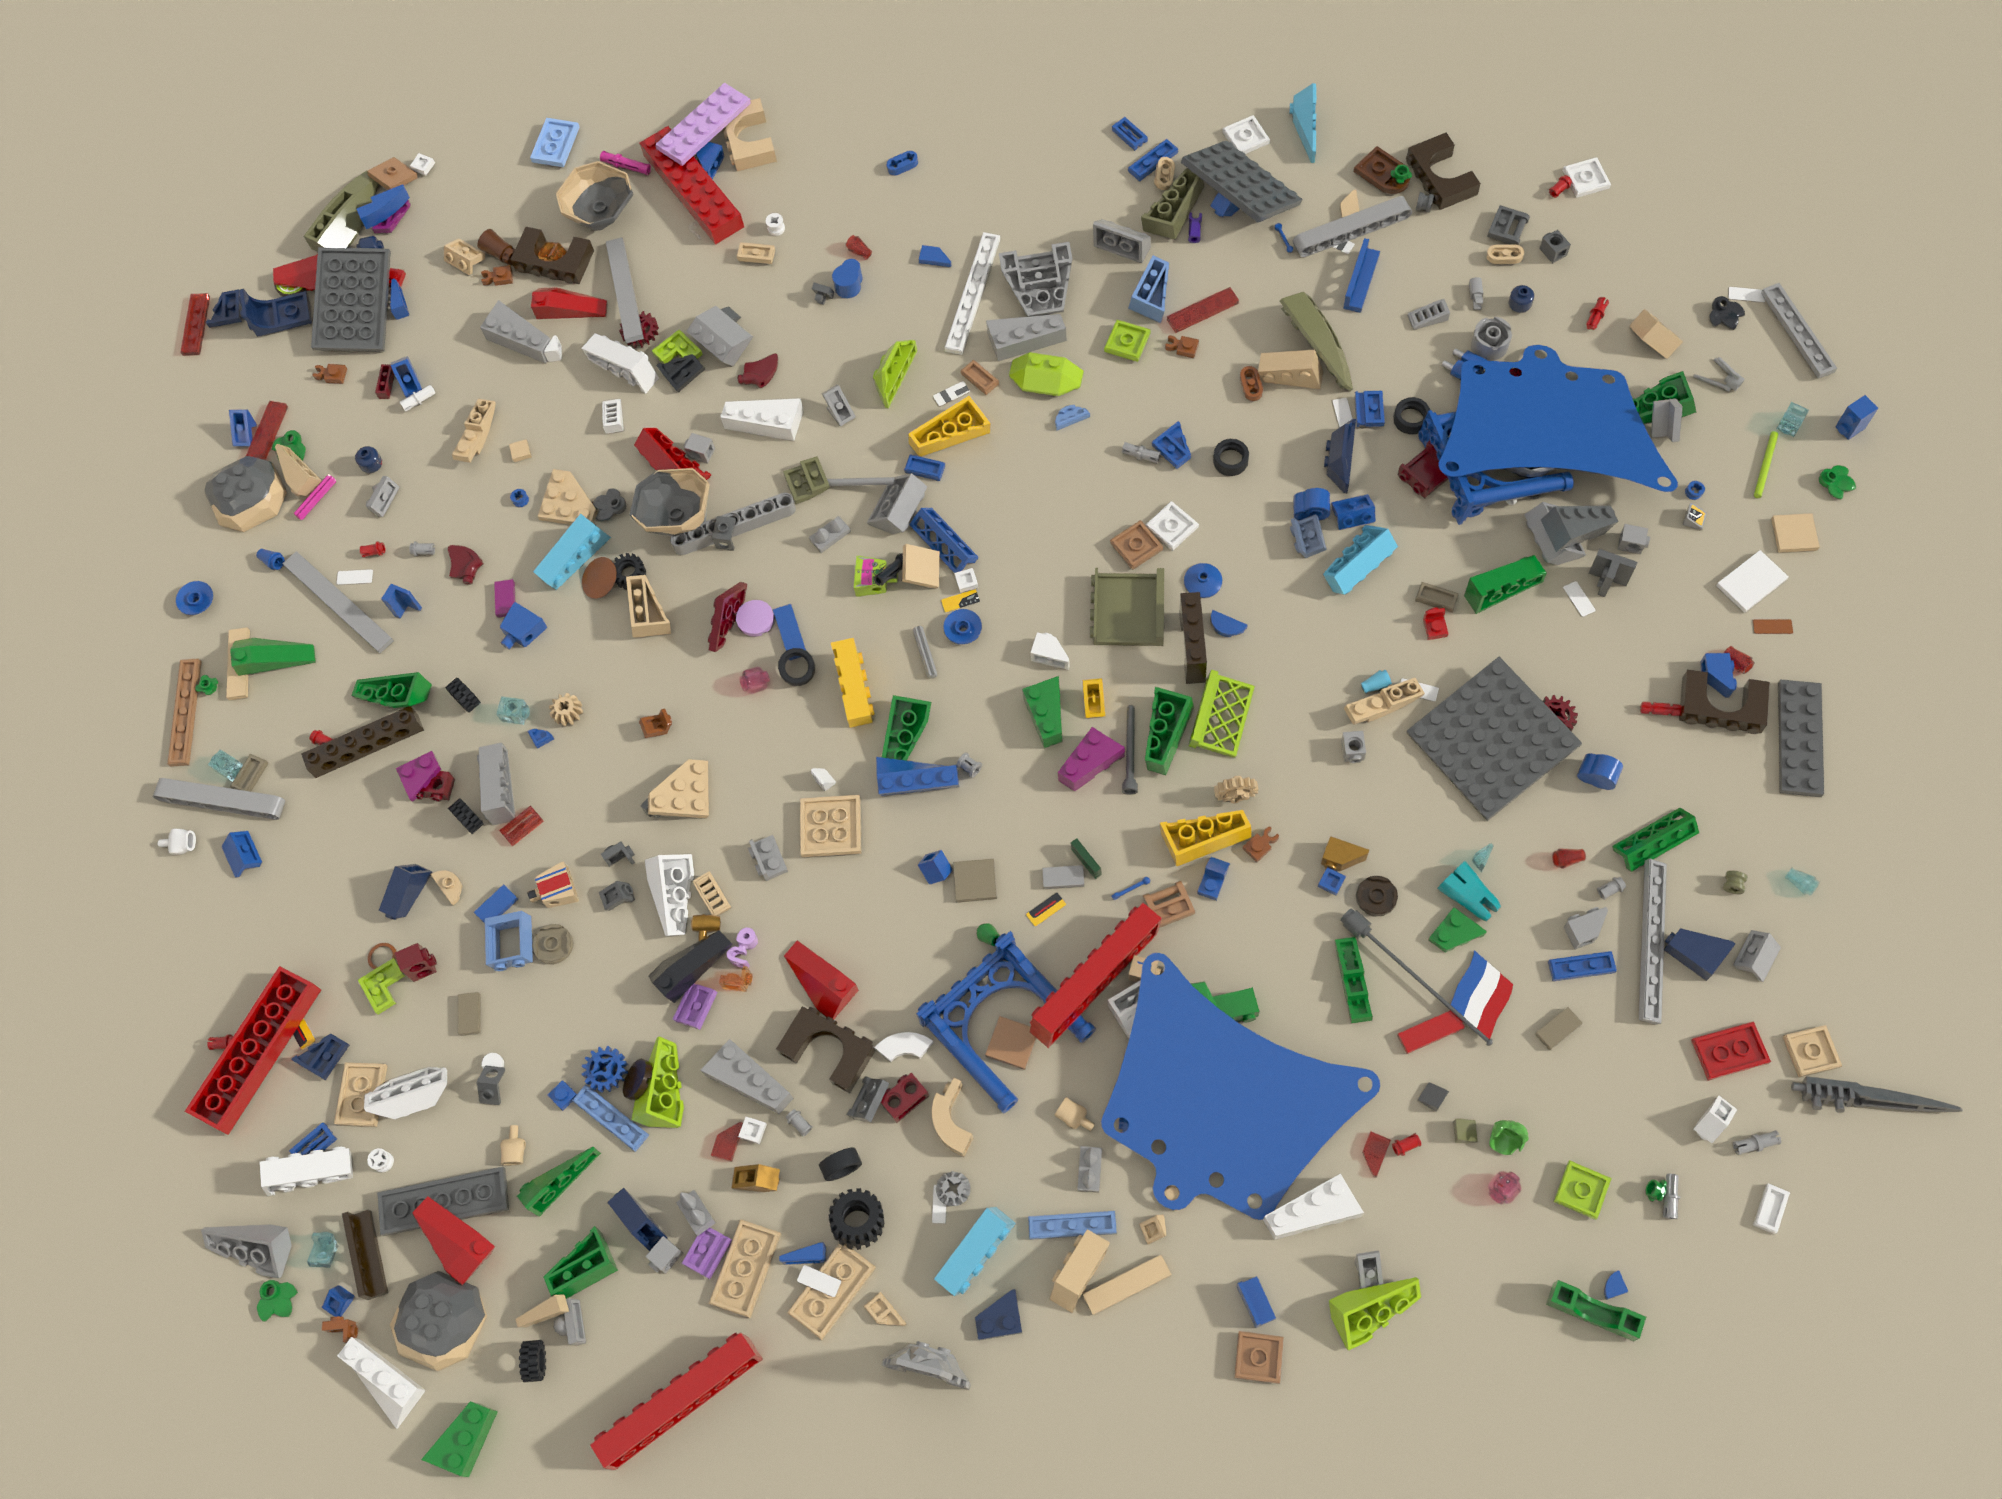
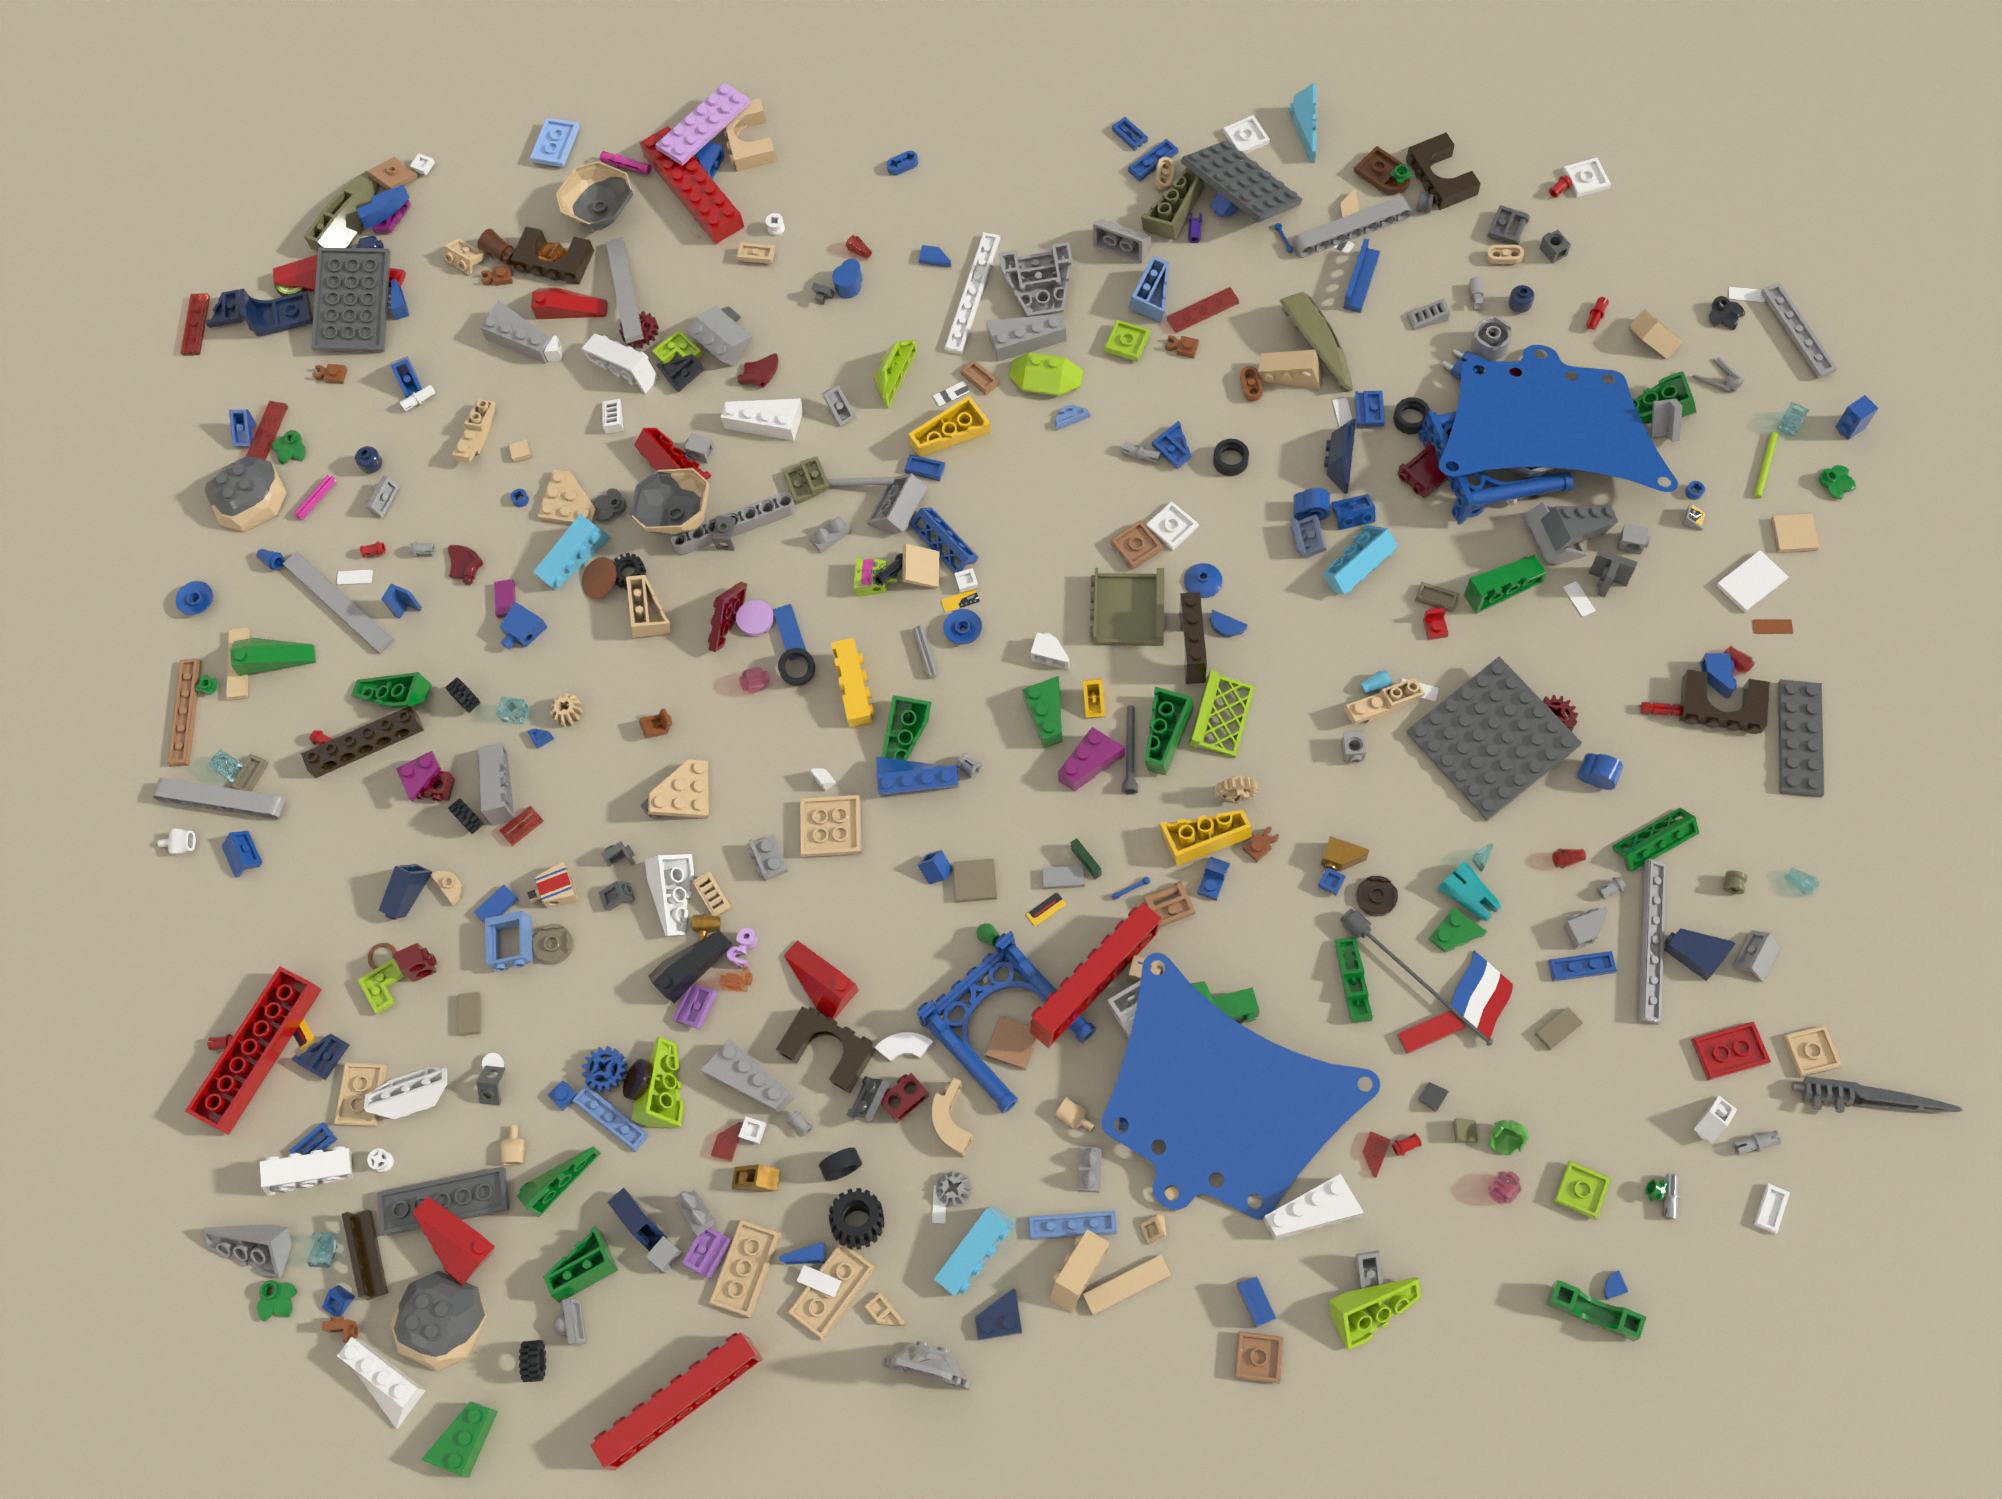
tan slope [275,444,322,497] -> none
dark red piece [375,364,395,399] -> none
tan piece [516,1295,569,1327] -> none

